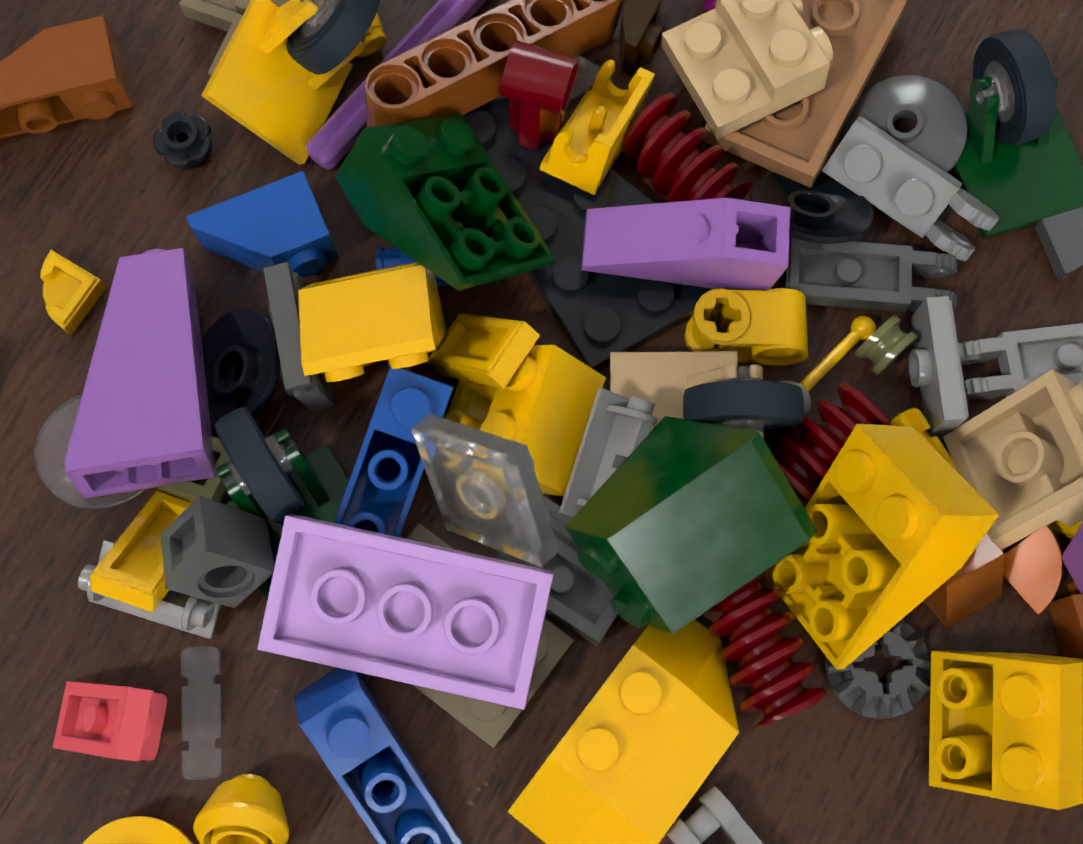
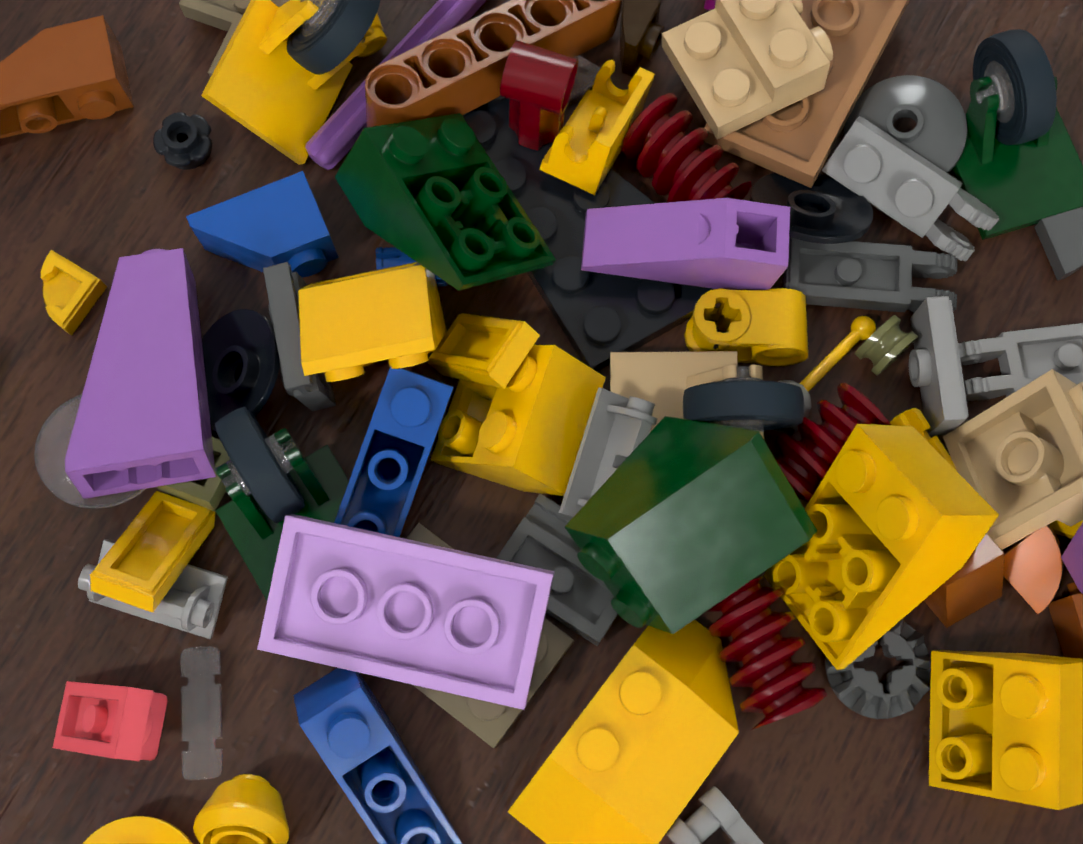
dark grey brick [161,496,274,608] -> none
clear plate [411,414,559,568] -> none

